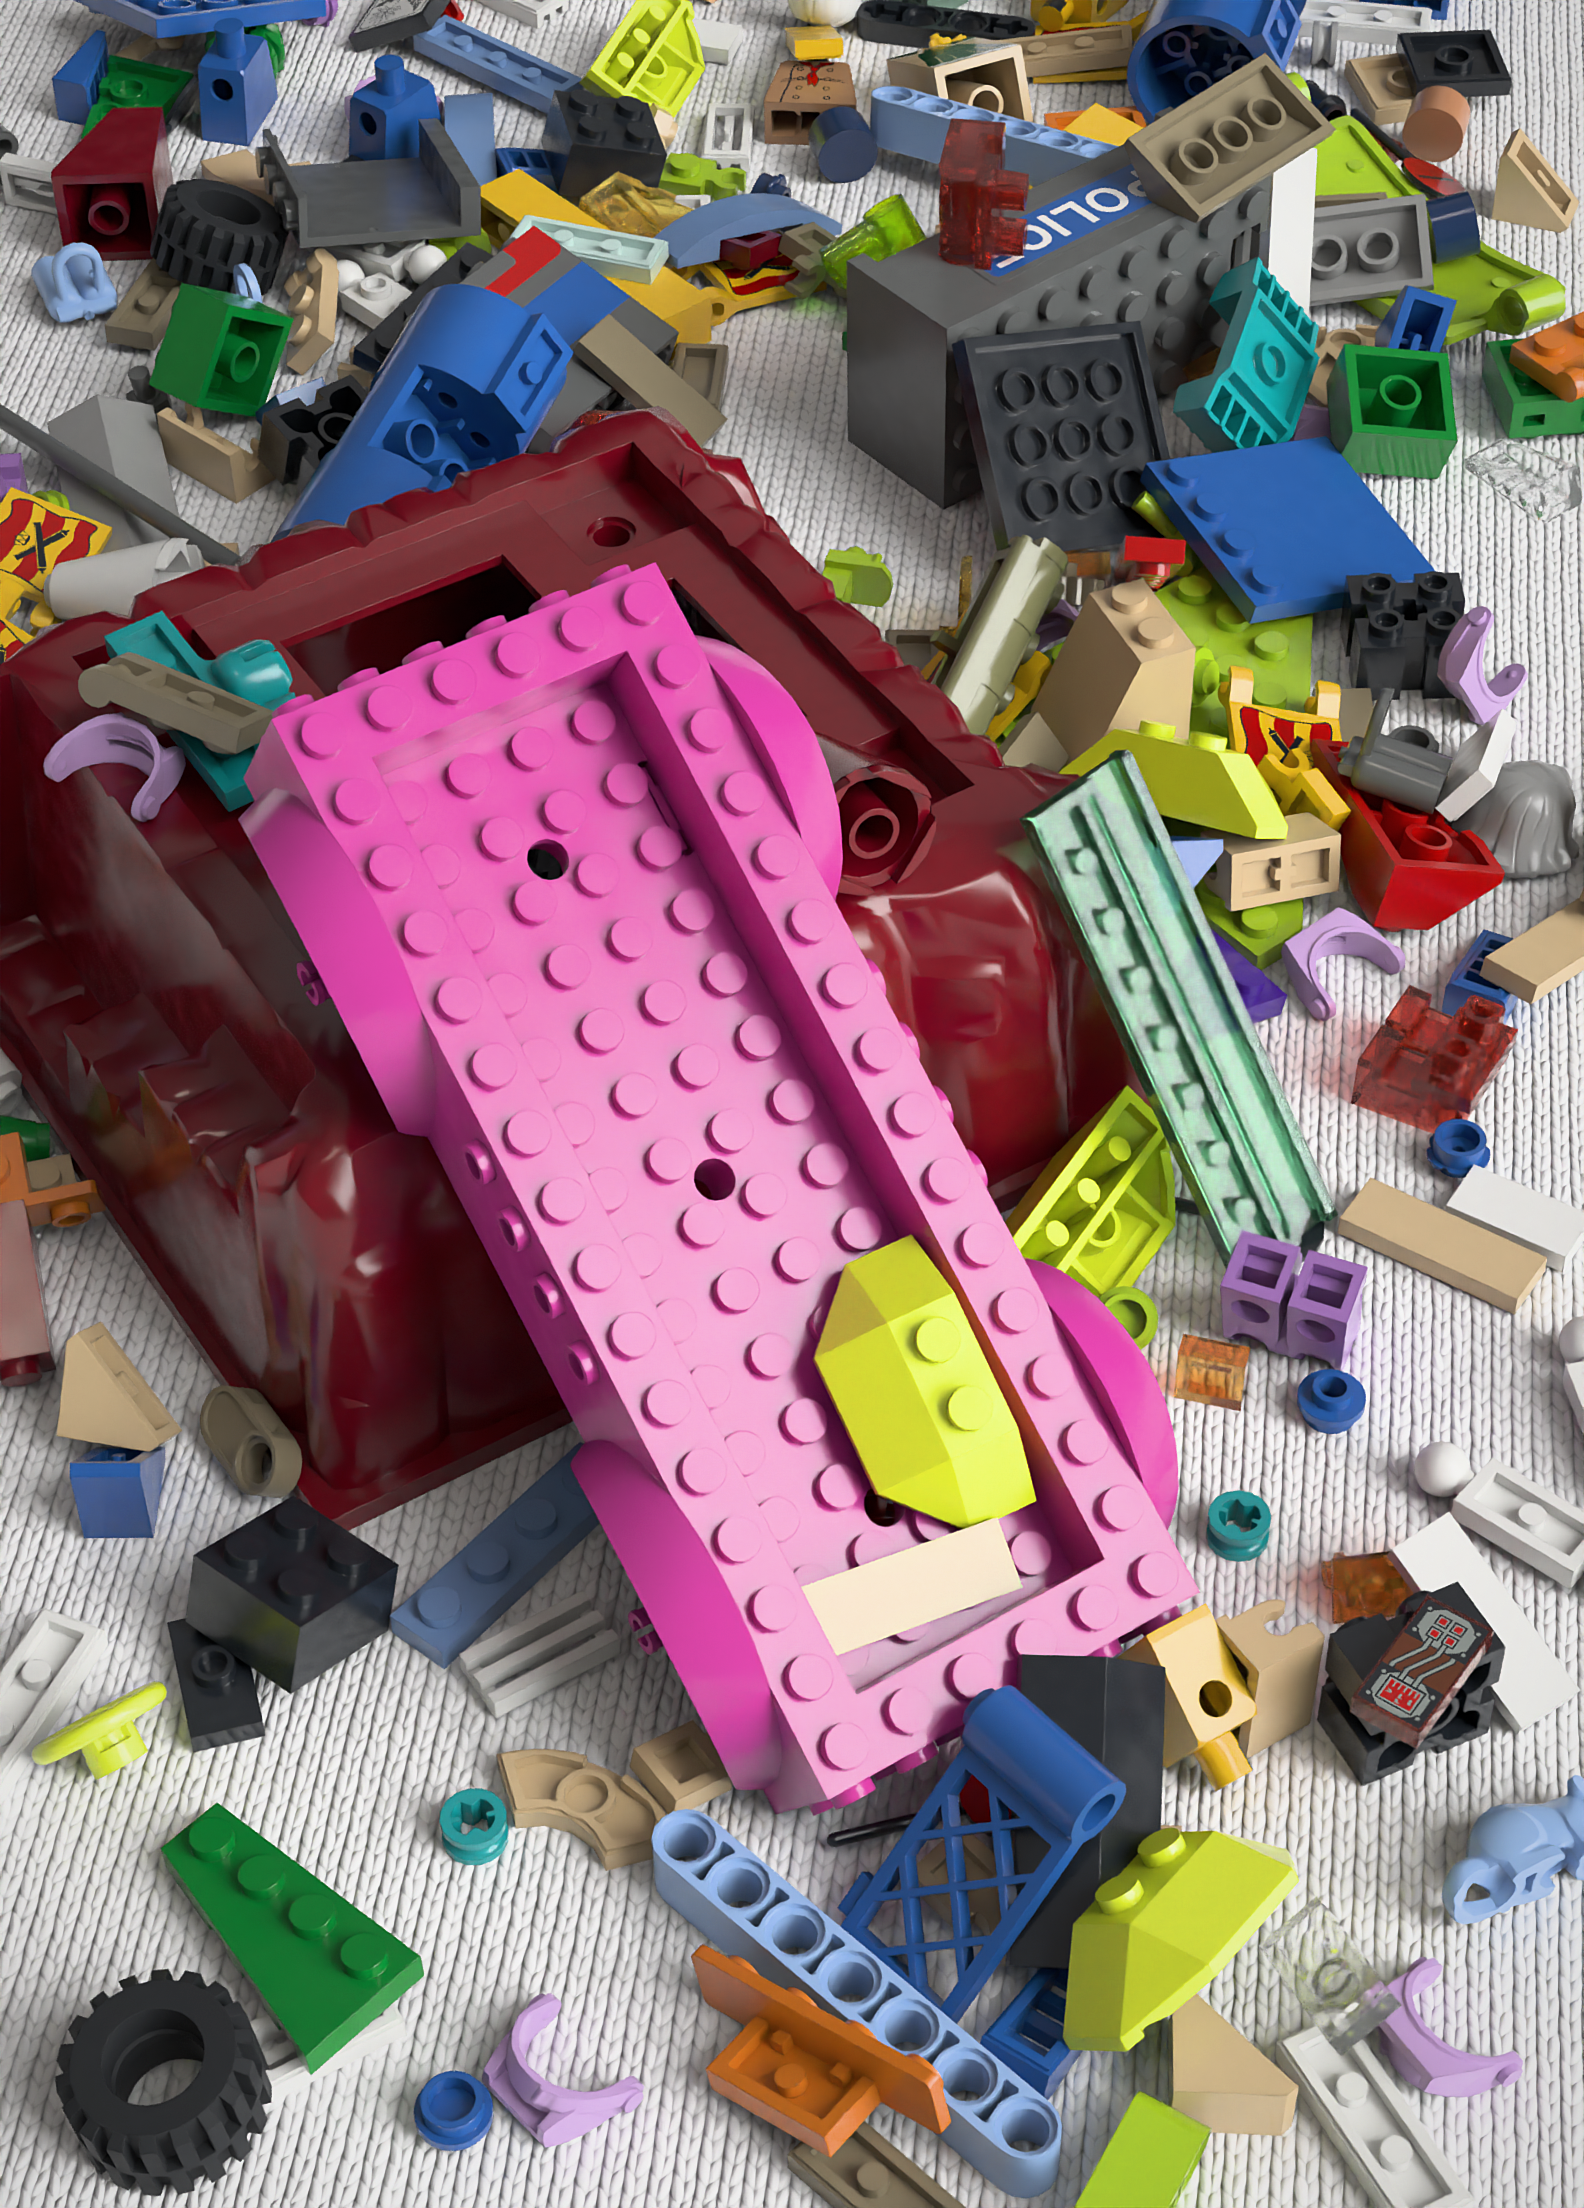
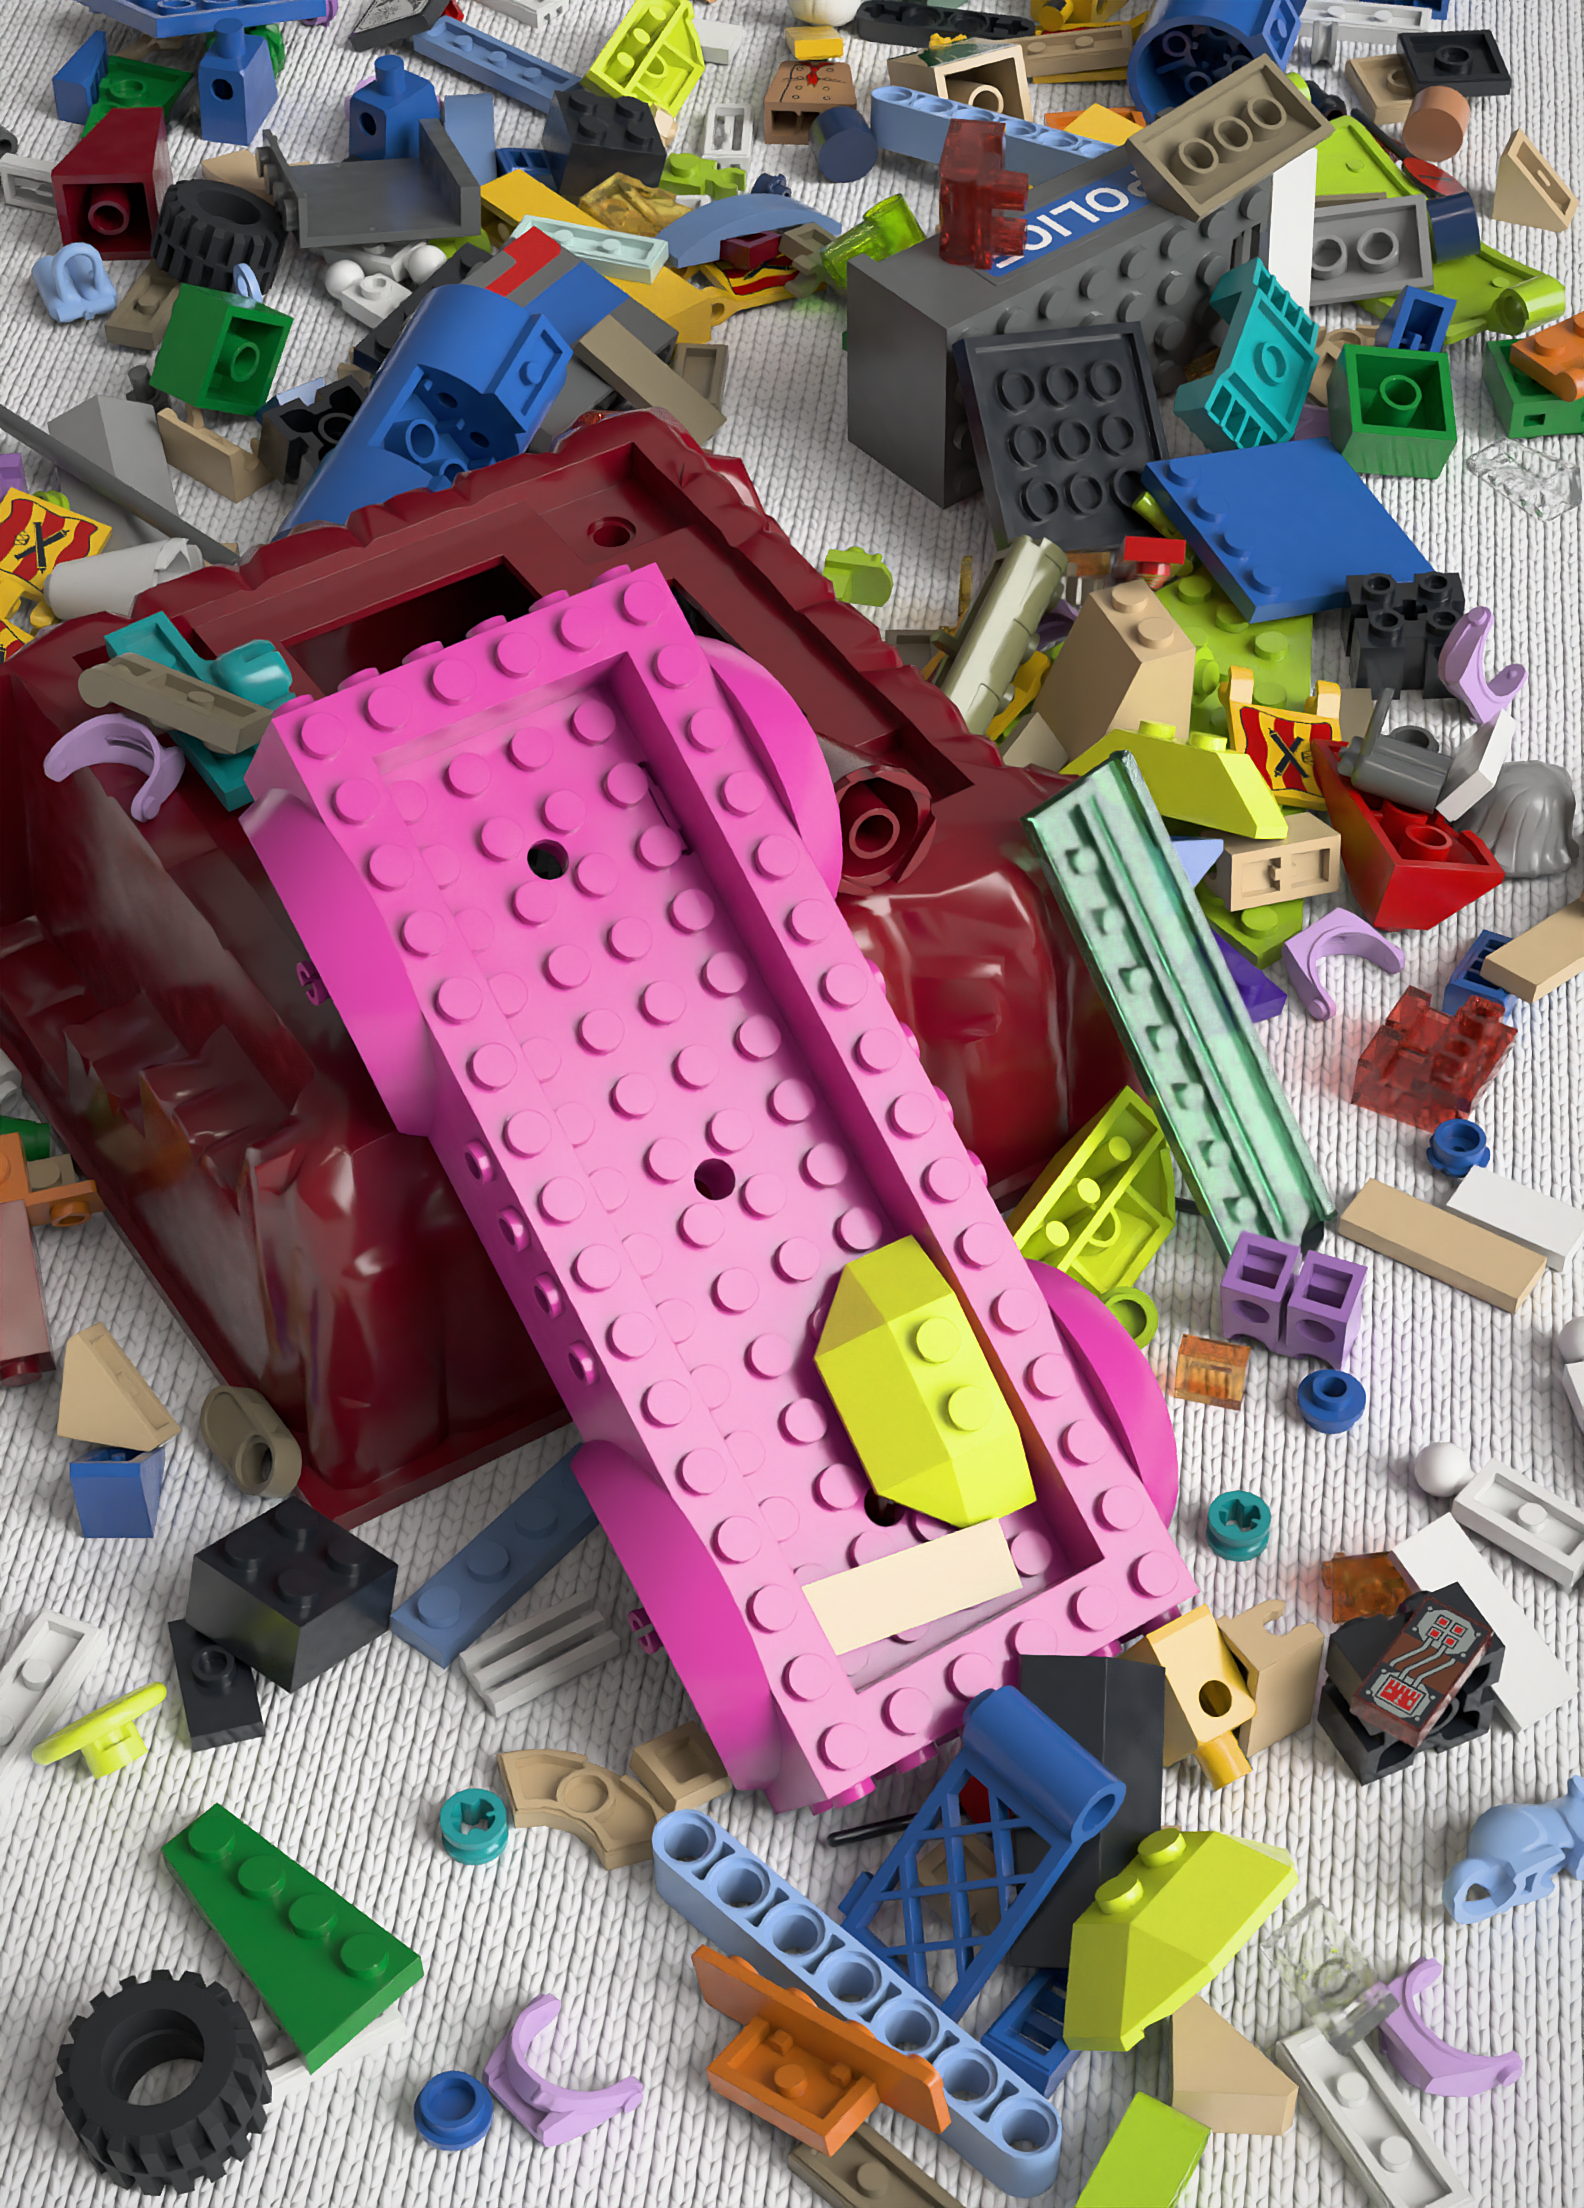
tan plate [284,248,339,376] -> none
yellow plate [1257,747,1351,832] -> none

